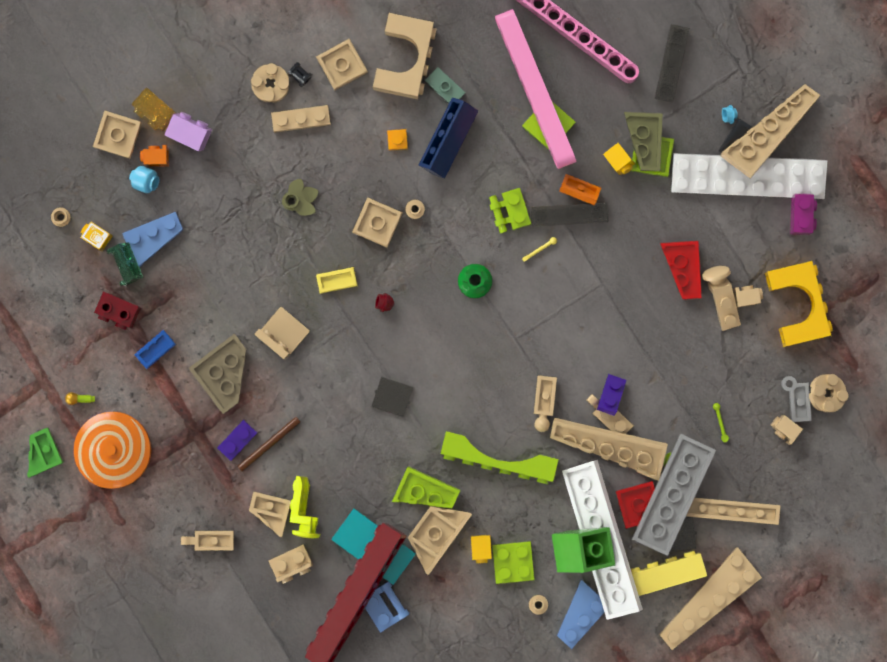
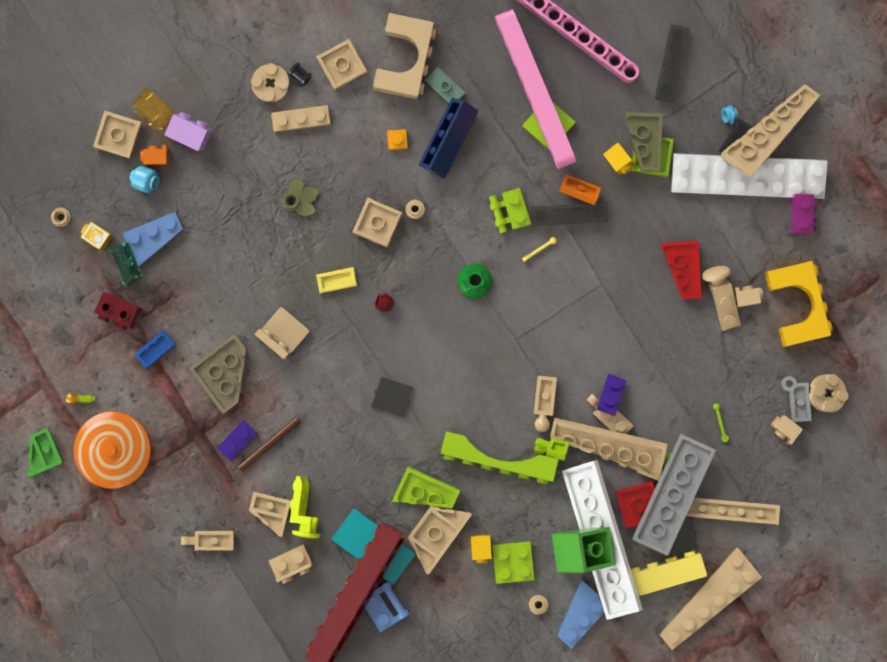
none -> lime plate [534,438,570,461]

